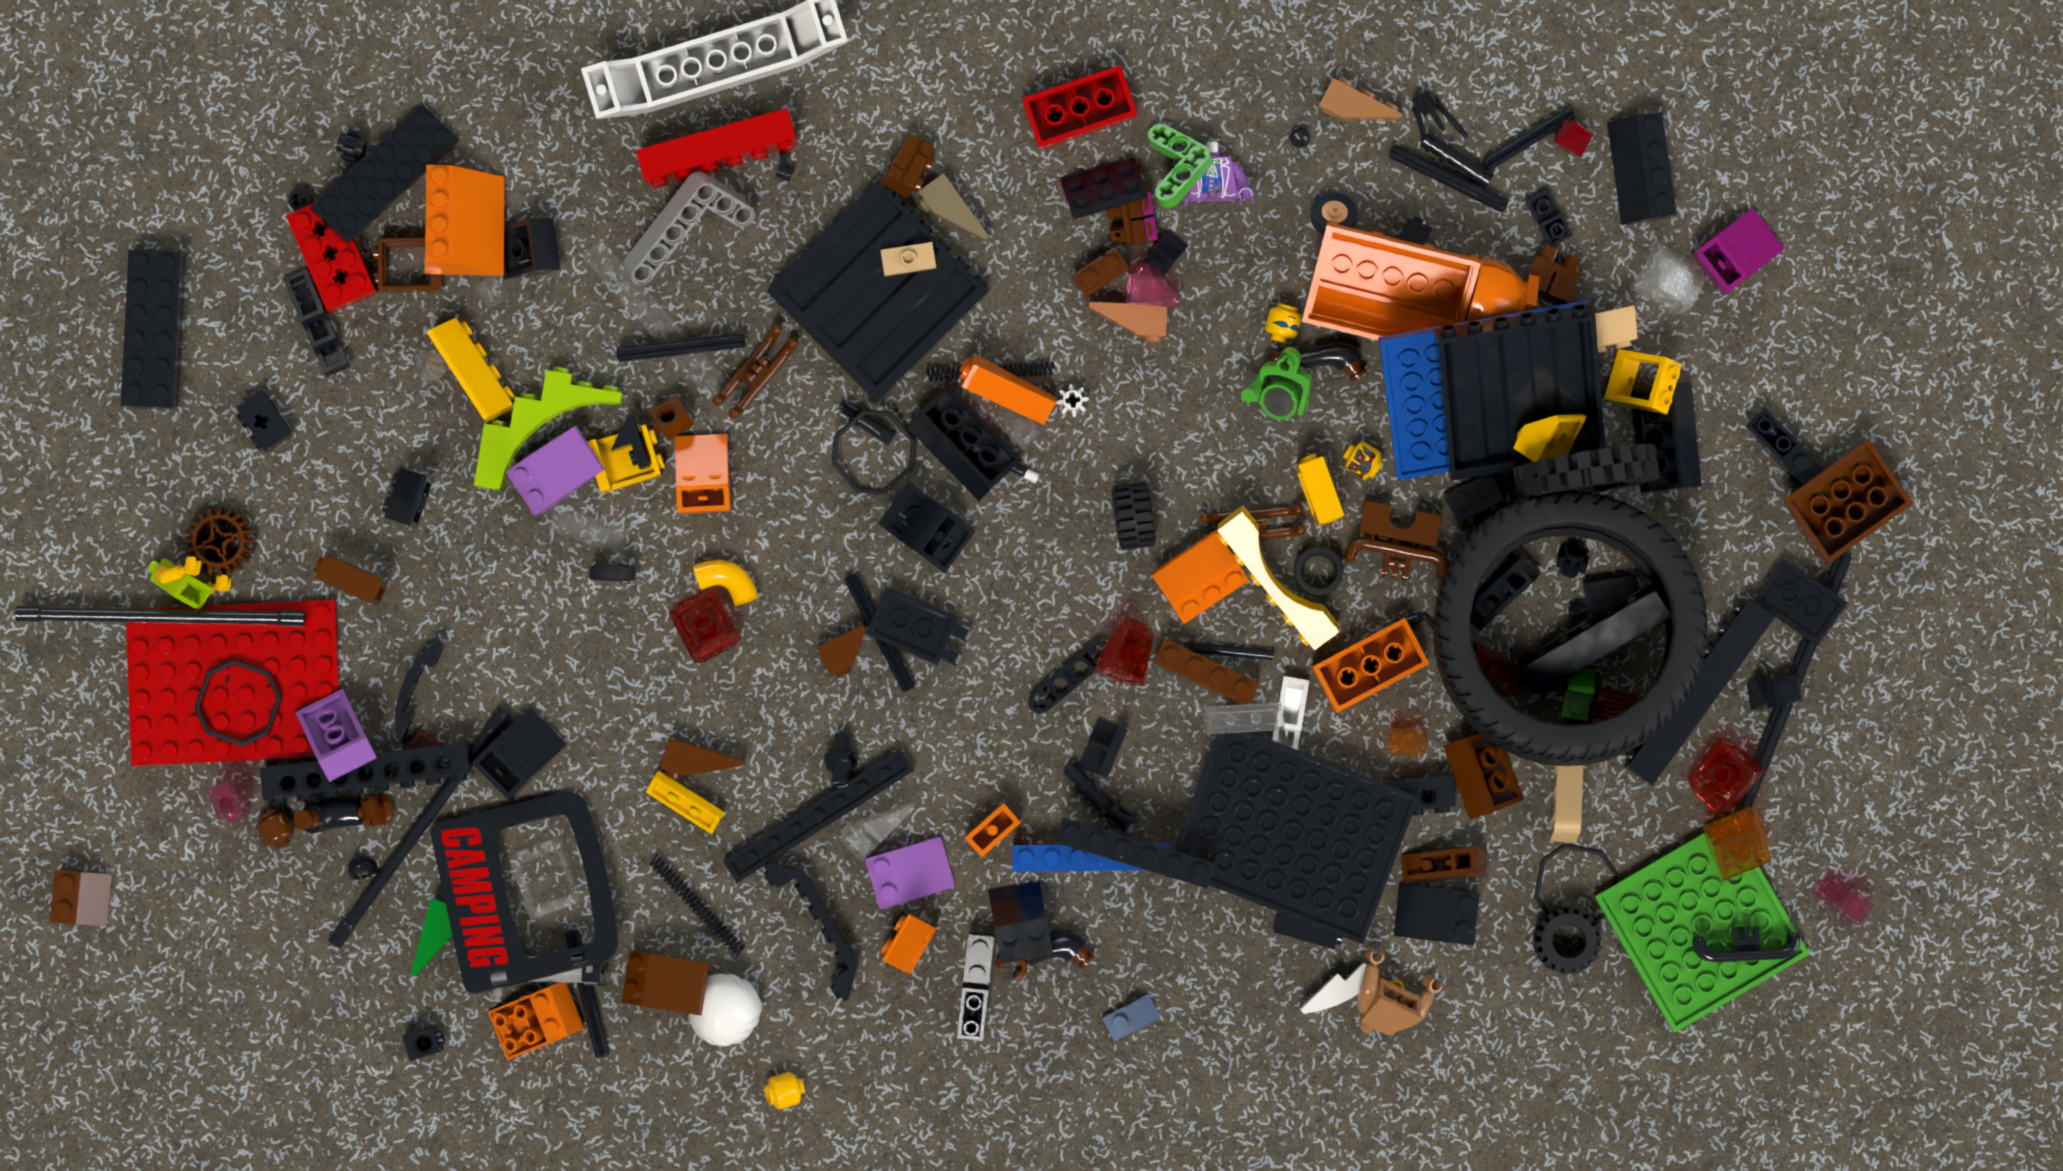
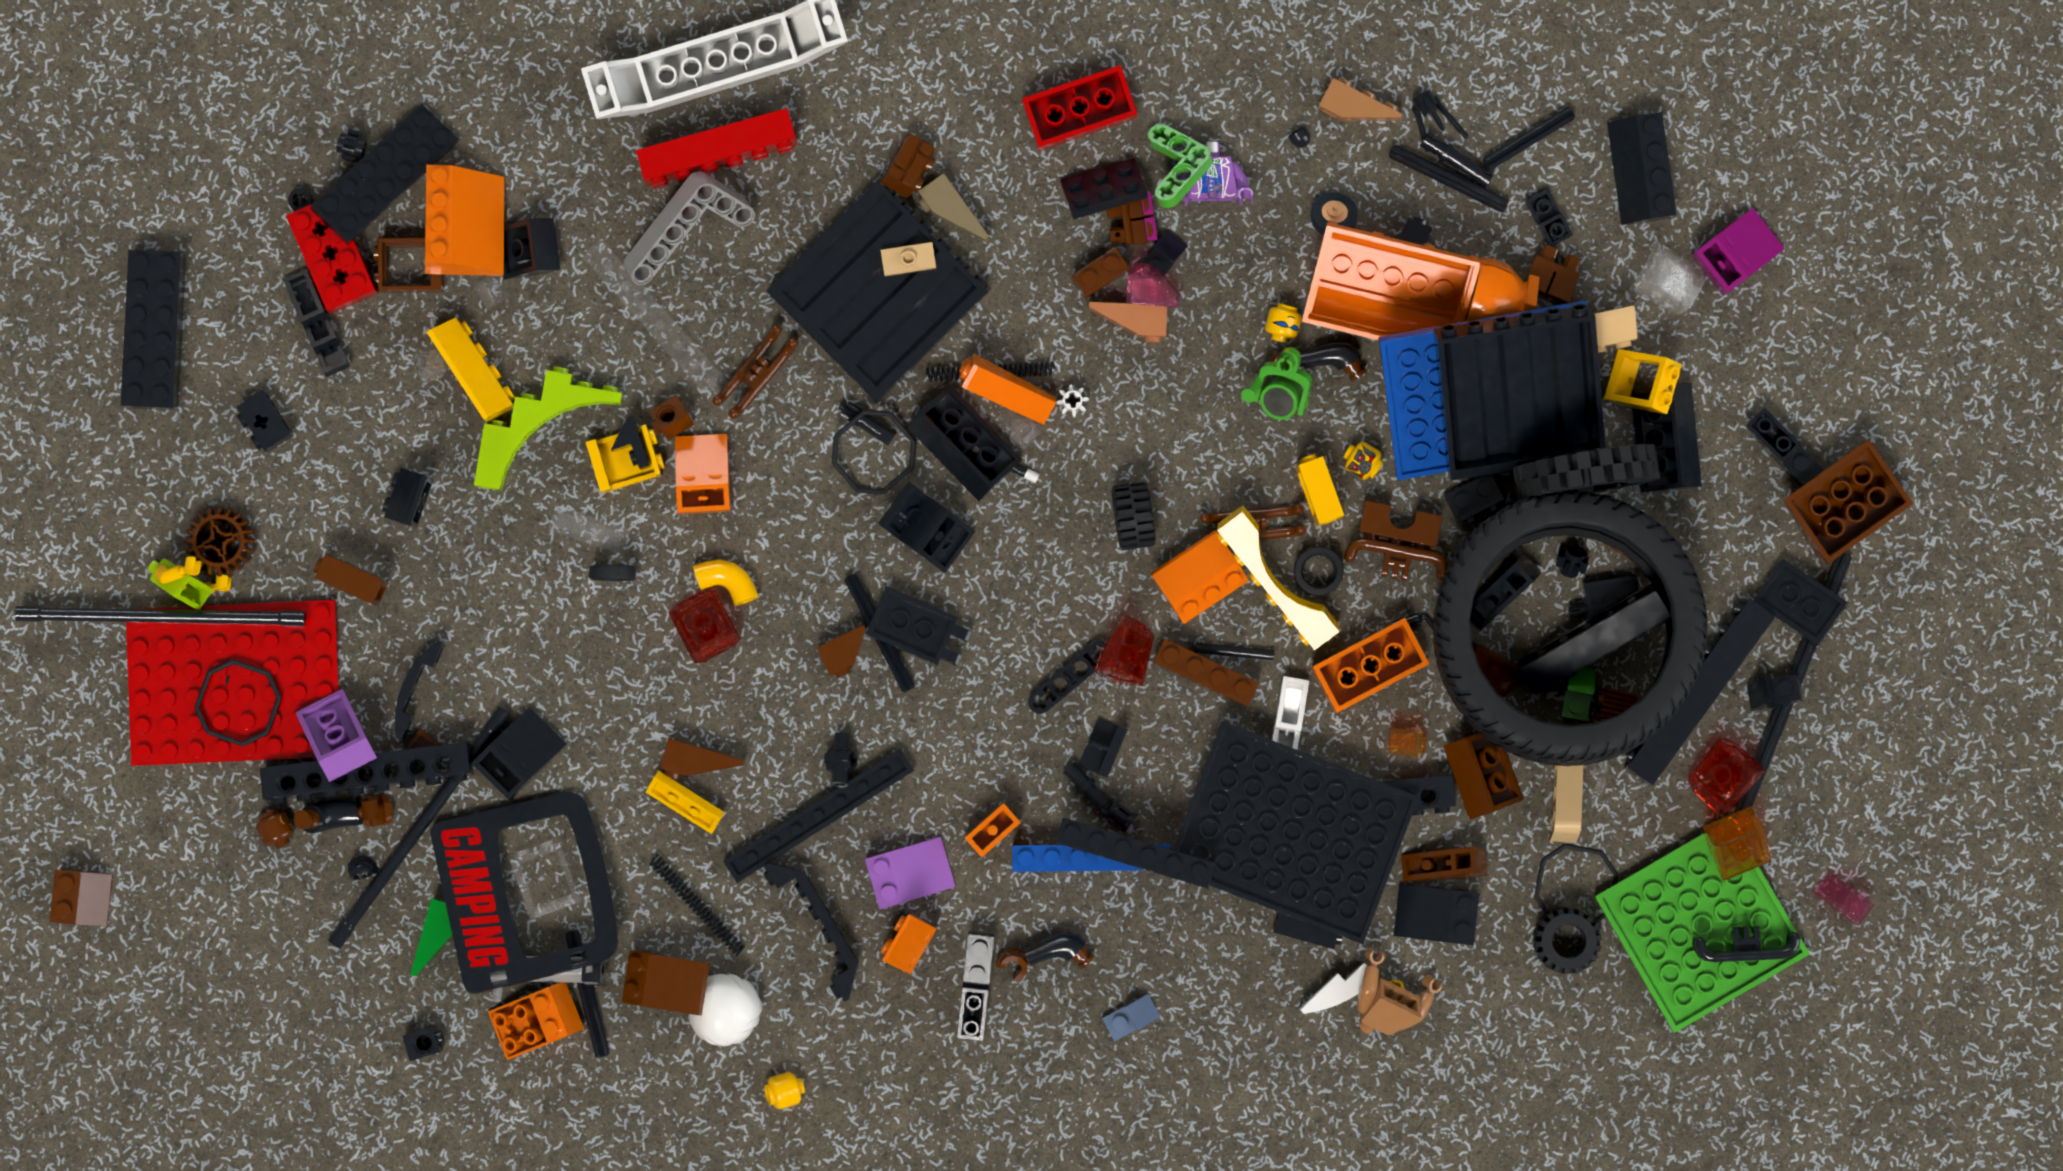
clear pink brick [206,780,250,822] -> none
medium lavender slope [506,426,605,516] -> none
black axle [616,333,746,362] -> none
black hand [776,151,795,182] -> none
clear slope [840,802,917,862] -> none
black slope [988,882,1053,964] -> none
clear tile [1202,702,1285,734] -> none
yellow slope [1513,414,1586,462] -> none
dark red slope [1553,119,1593,157] -> none

